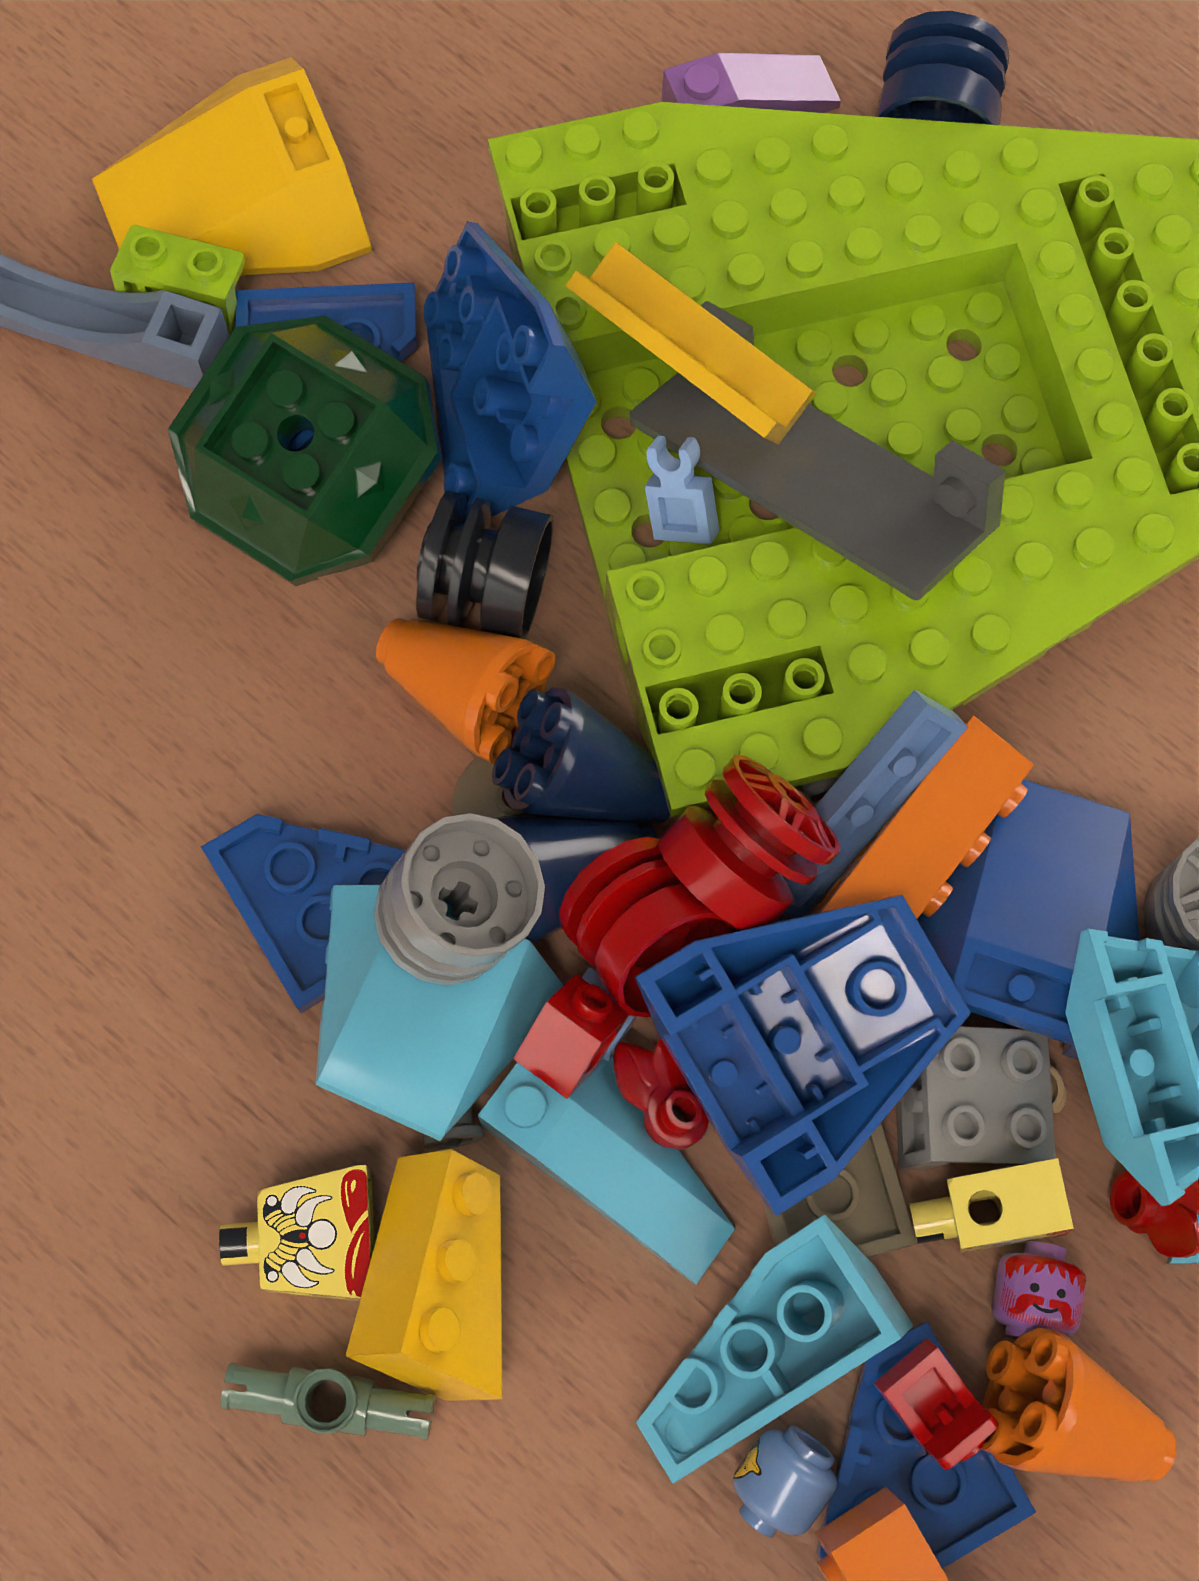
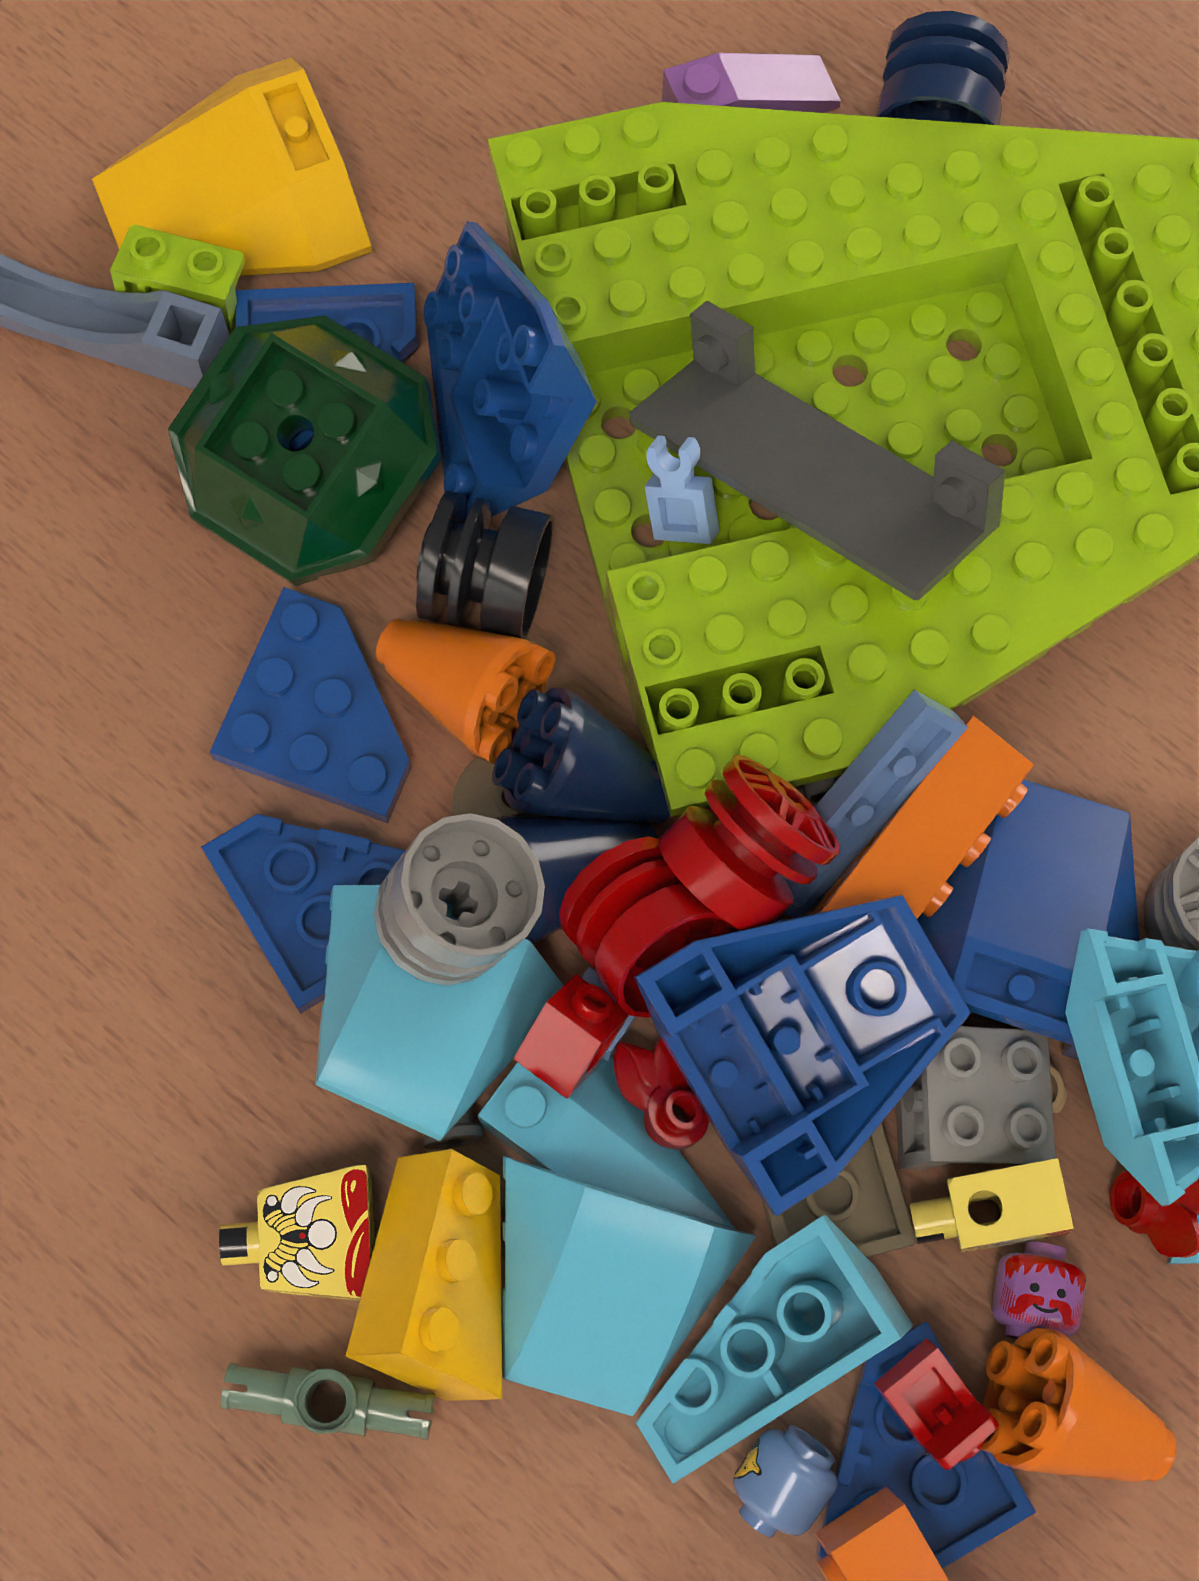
yellow fence [565,242,817,445] -> none
none -> blue plate [210,587,411,823]
none -> medium azure wedge [502,1156,756,1416]

